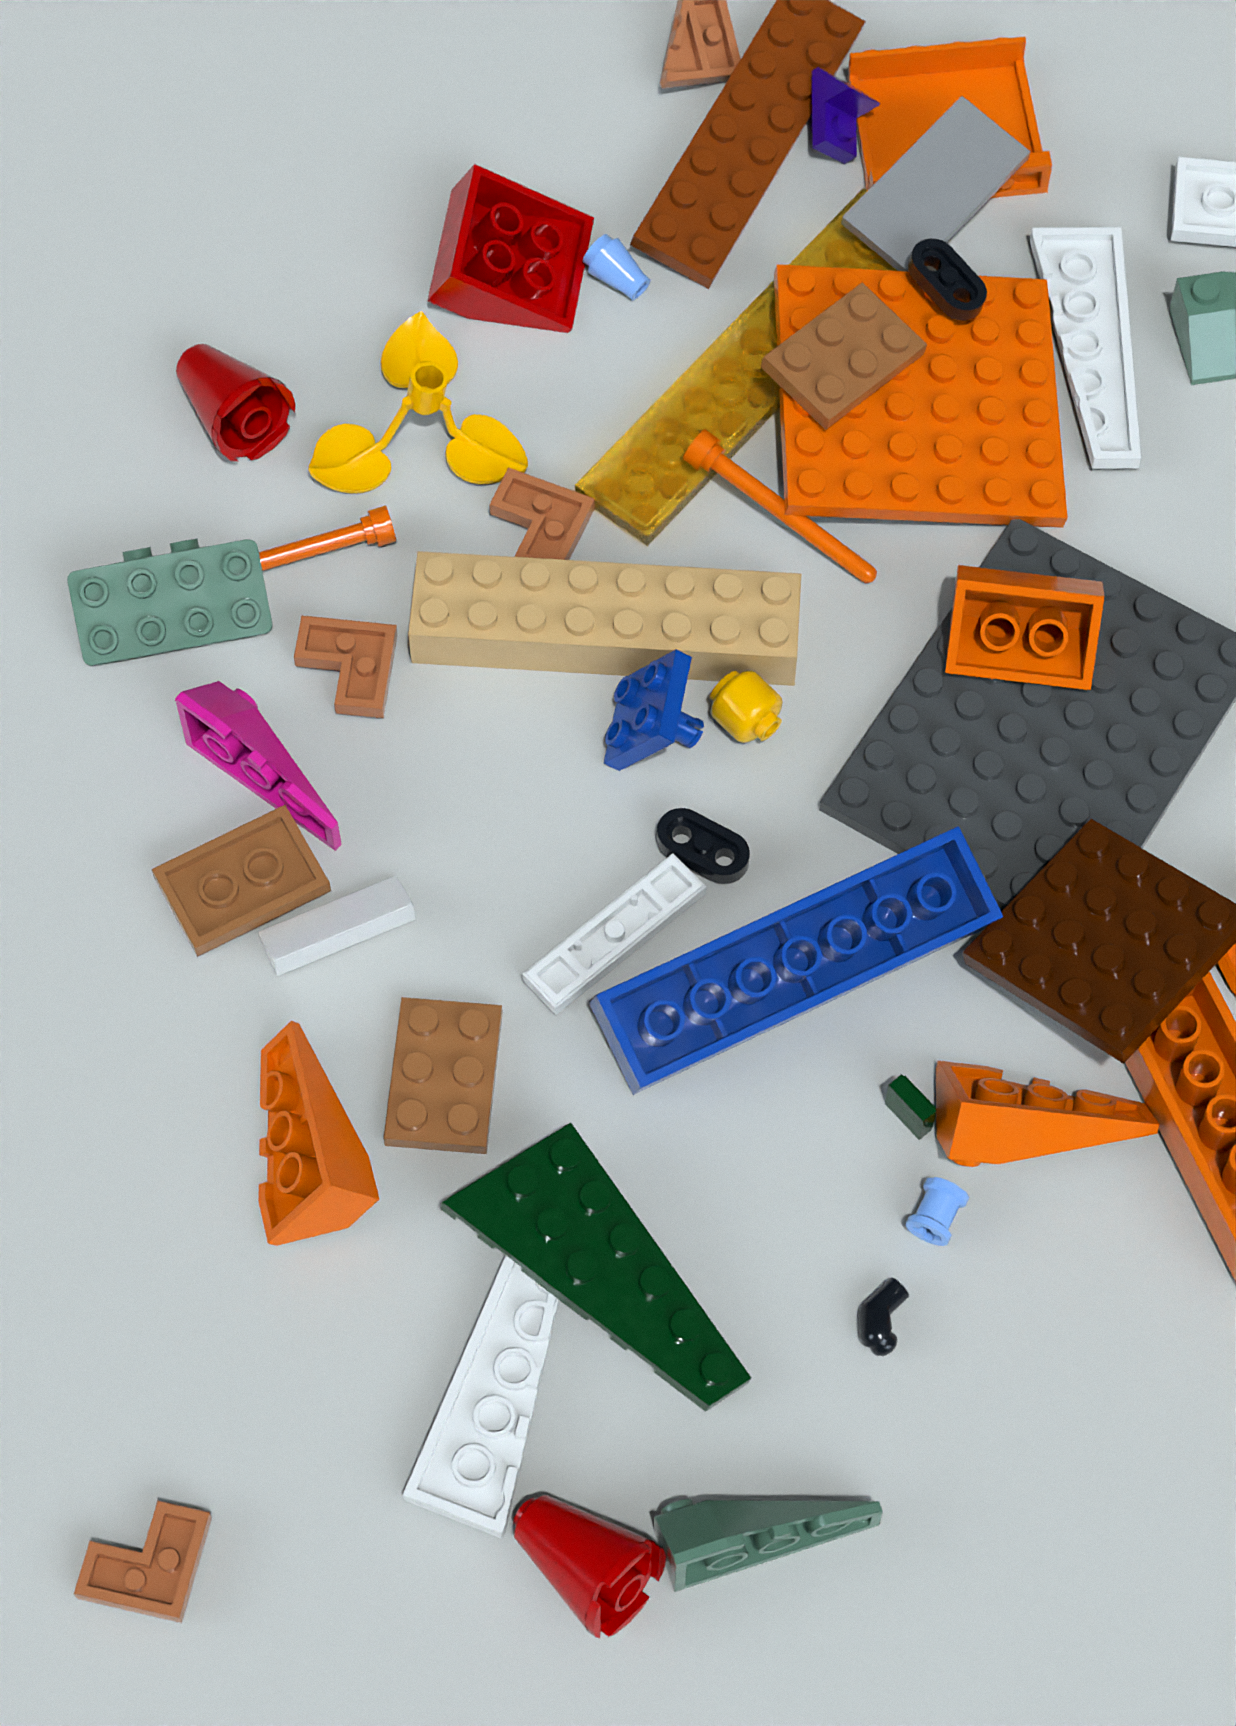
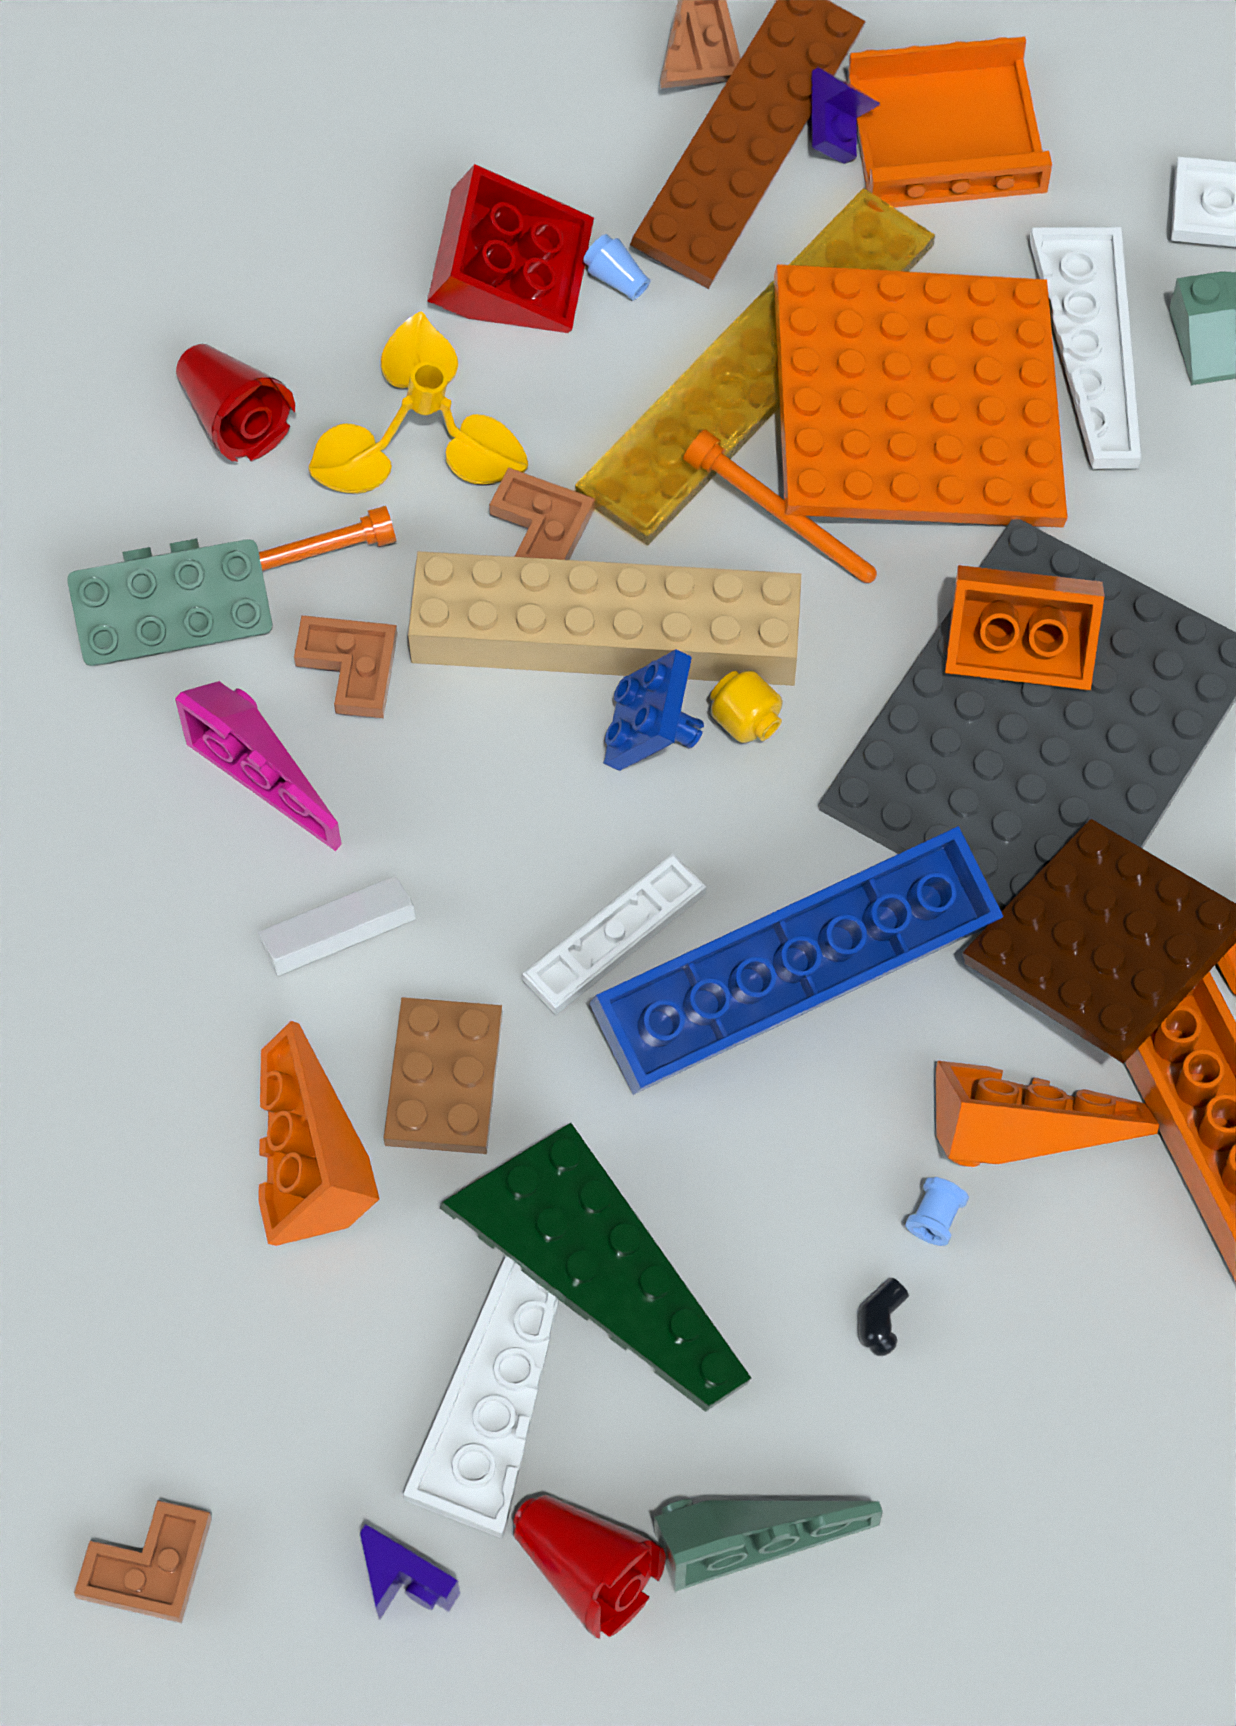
medium nougat plate [151,805,331,957] -> none
black plate [657,808,750,884] -> none
medium nougat plate [761,282,927,430] -> none
light grey tile [841,96,1031,272] -> none
dark green tile [885,1074,936,1140] -> none
black plate [908,238,987,321] -> none
none -> dark purple slope [360,1524,461,1620]

